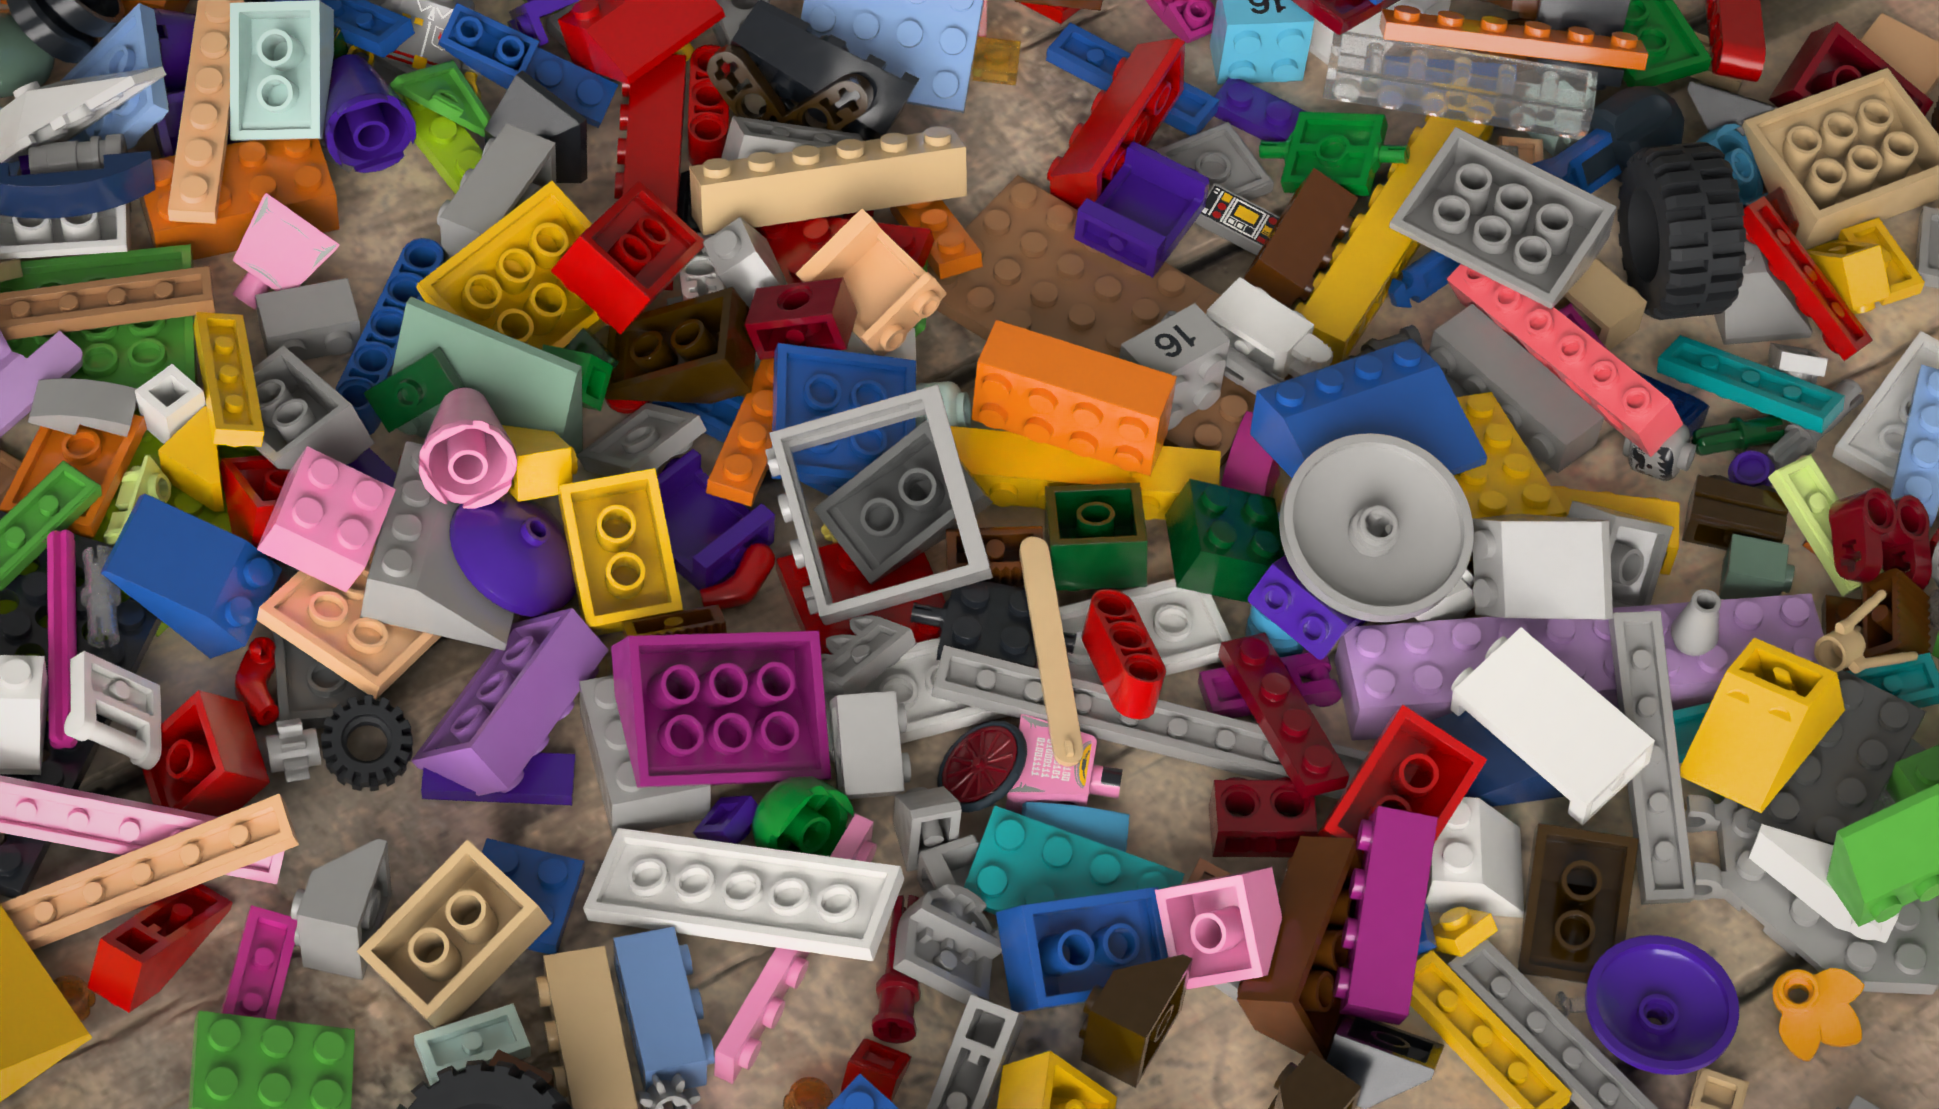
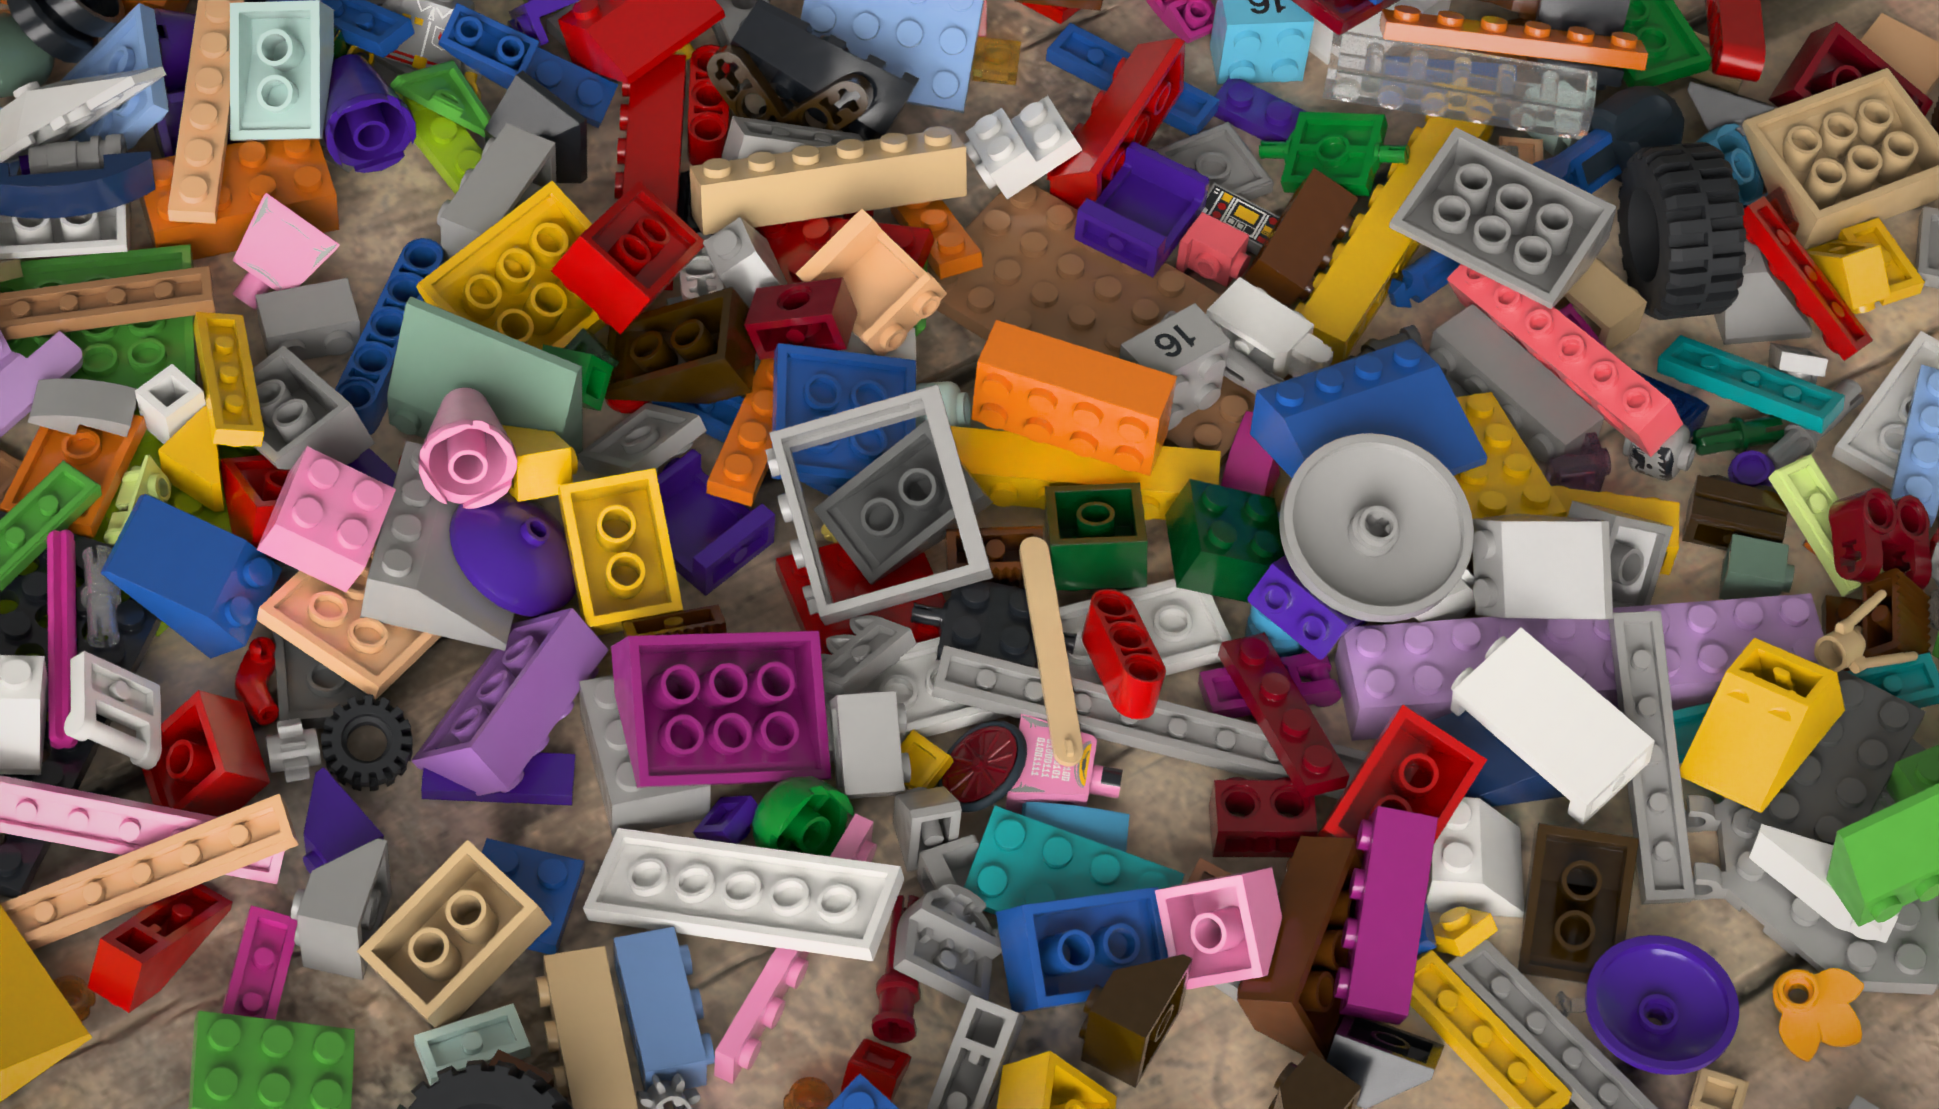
dark green plate [363,347,465,433] -> none
red arm [699,543,775,610] -> none
light grey cone [1671,589,1721,656] -> none
none -> dark purple slope [303,767,384,874]
none -> yellow tile [901,730,954,790]
none -> white plate [965,95,1082,199]
none -> coral brick [1176,212,1251,287]
none -> bracket [1544,432,1611,492]

